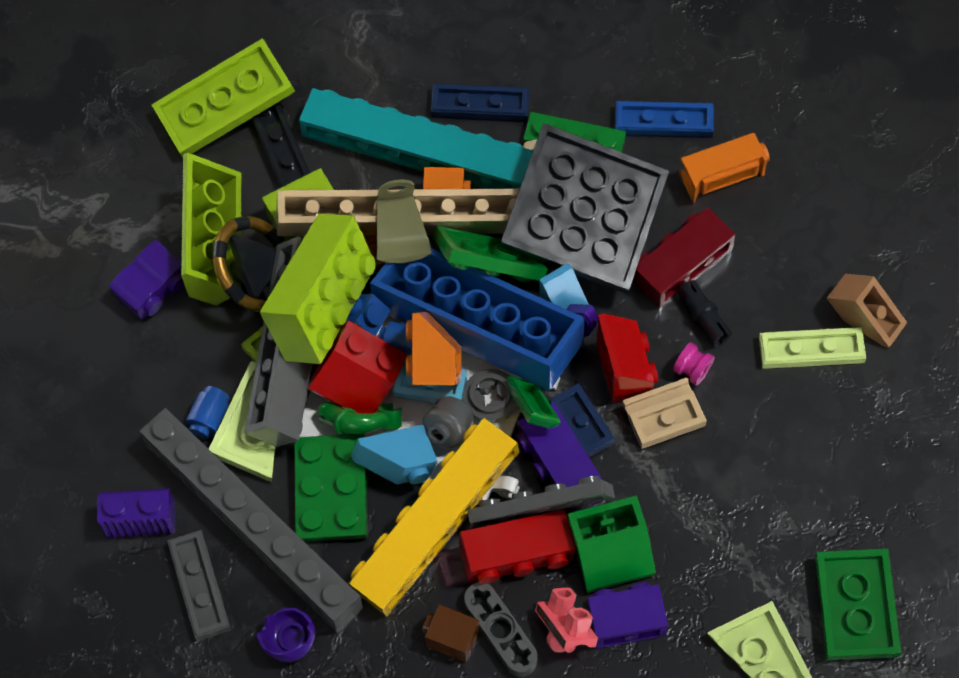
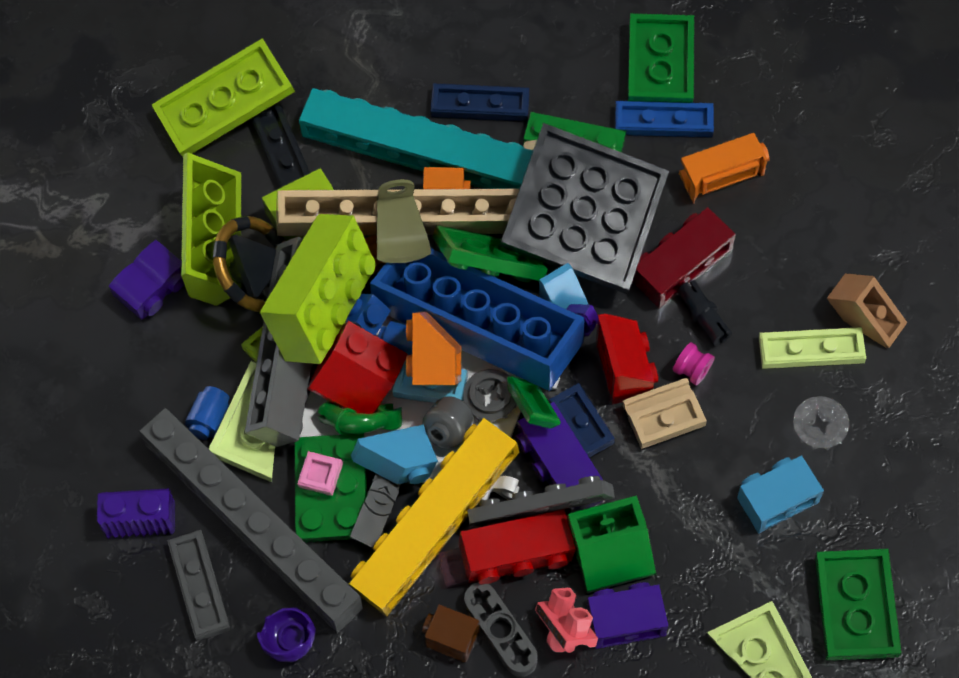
none -> bright pink tile [297,451,343,496]
none -> dark grey piece [350,474,401,547]
none -> green plate [628,13,694,103]
none -> dark azure brick [737,455,824,534]
none -> clear gear [793,396,849,450]

